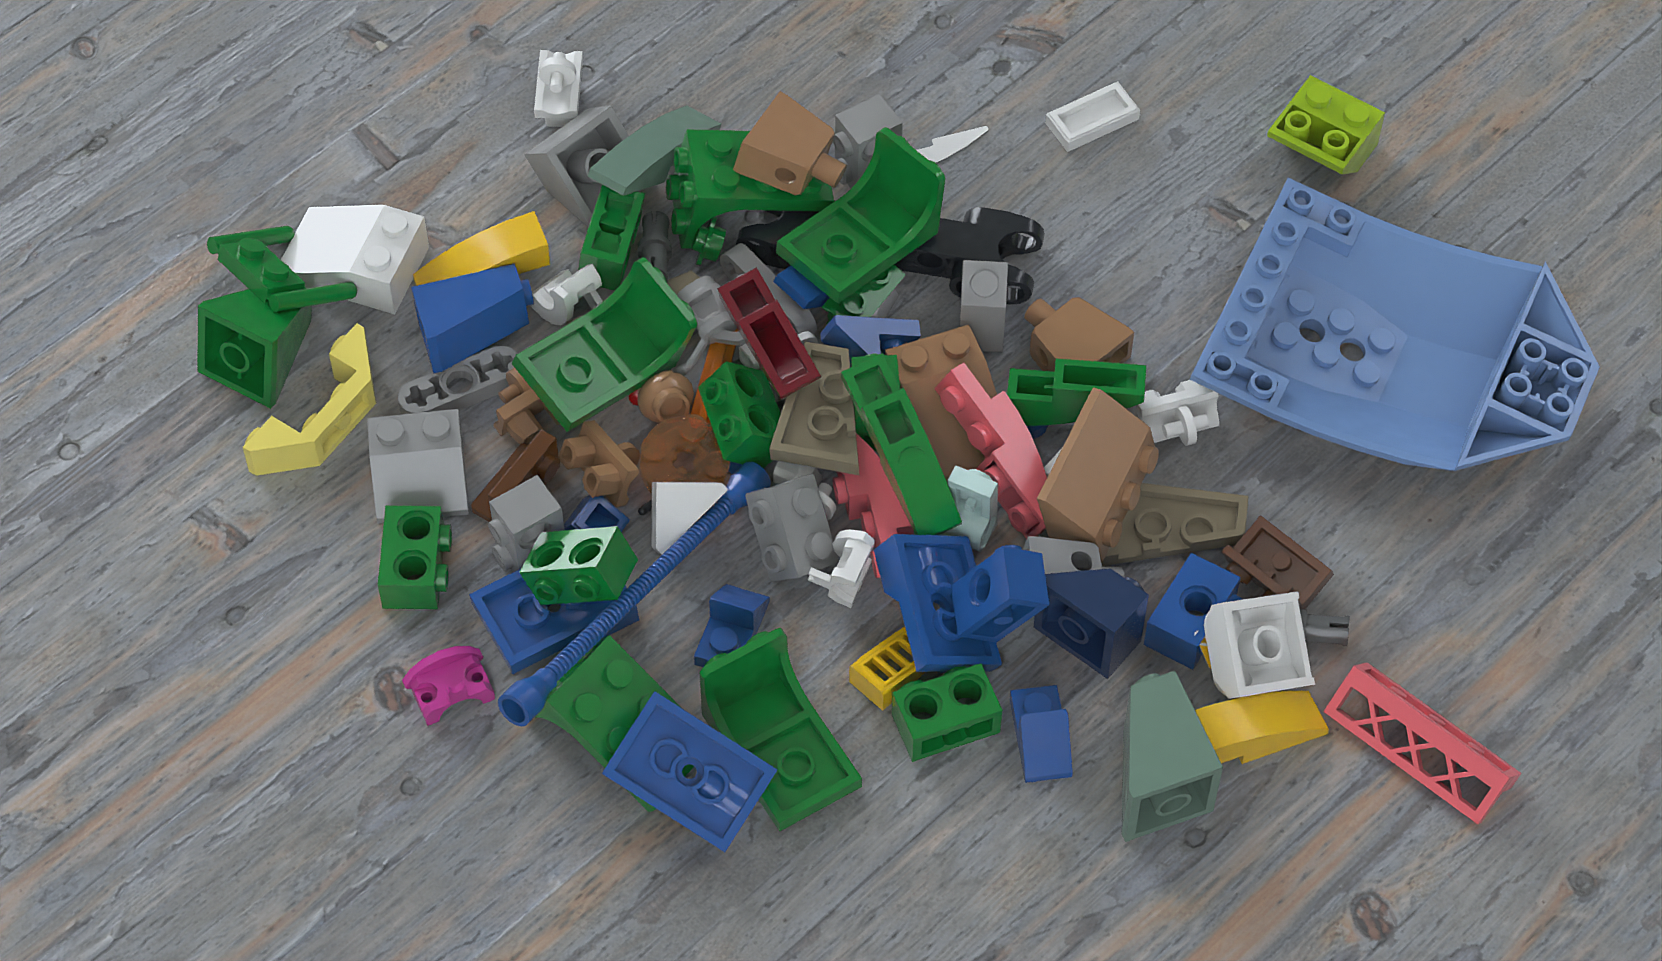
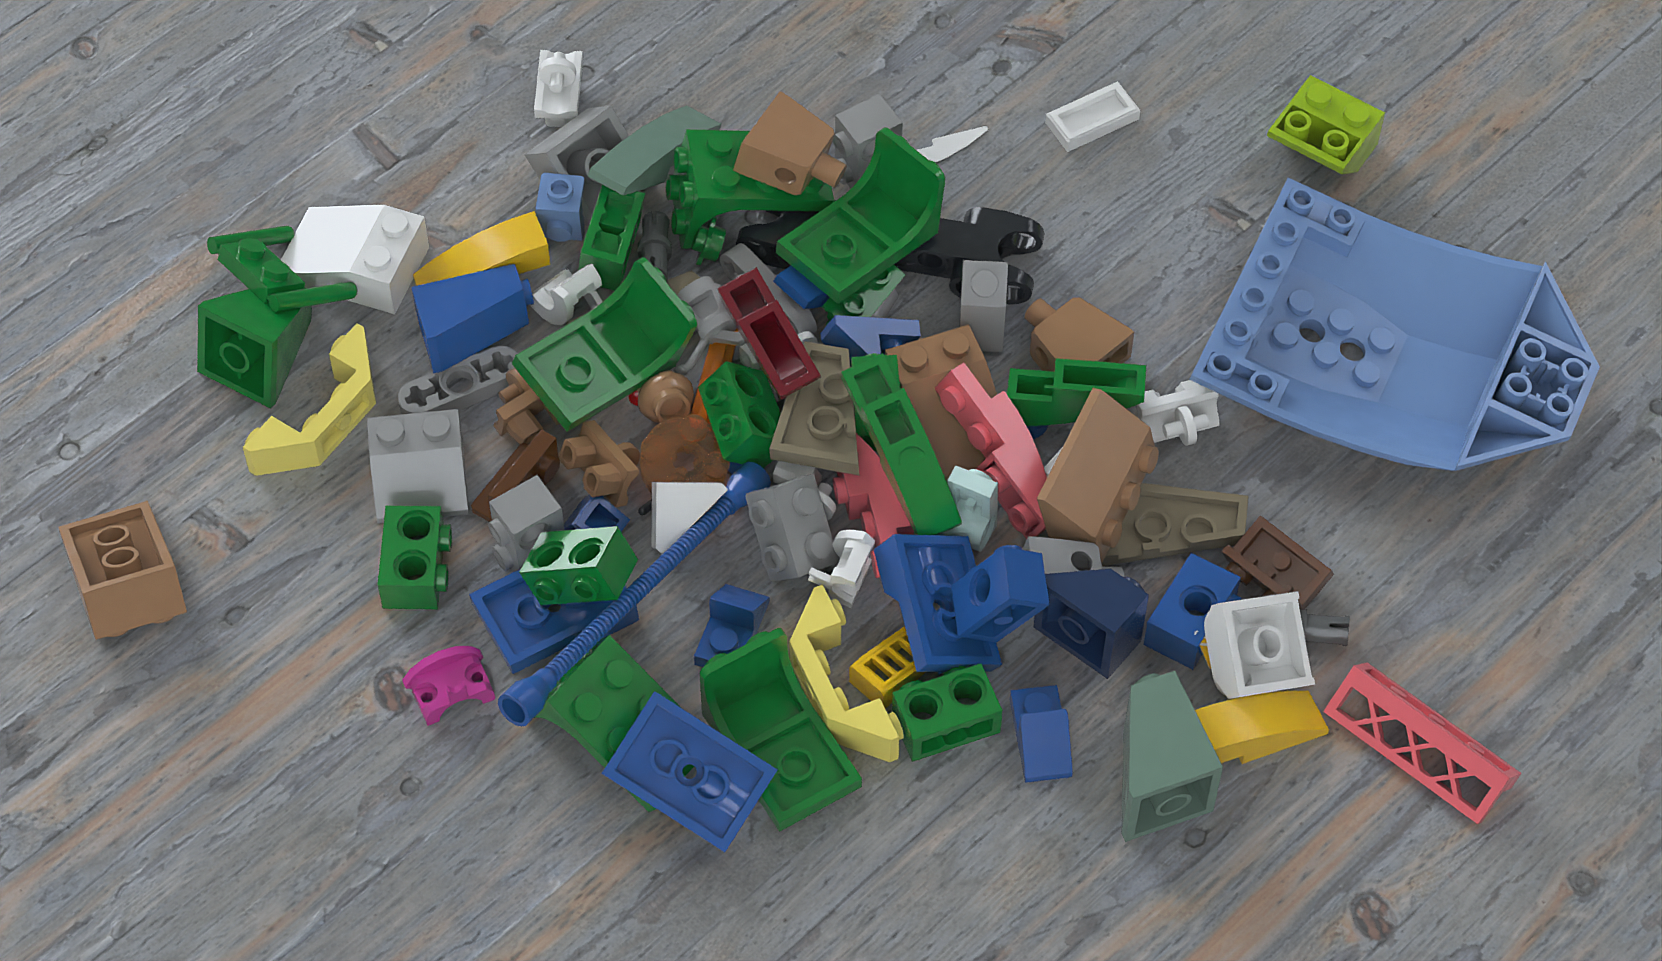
none -> medium nougat slope [58,501,187,640]
none -> medium blue bracket [536,173,585,242]
none -> light yellow slope [789,584,904,762]

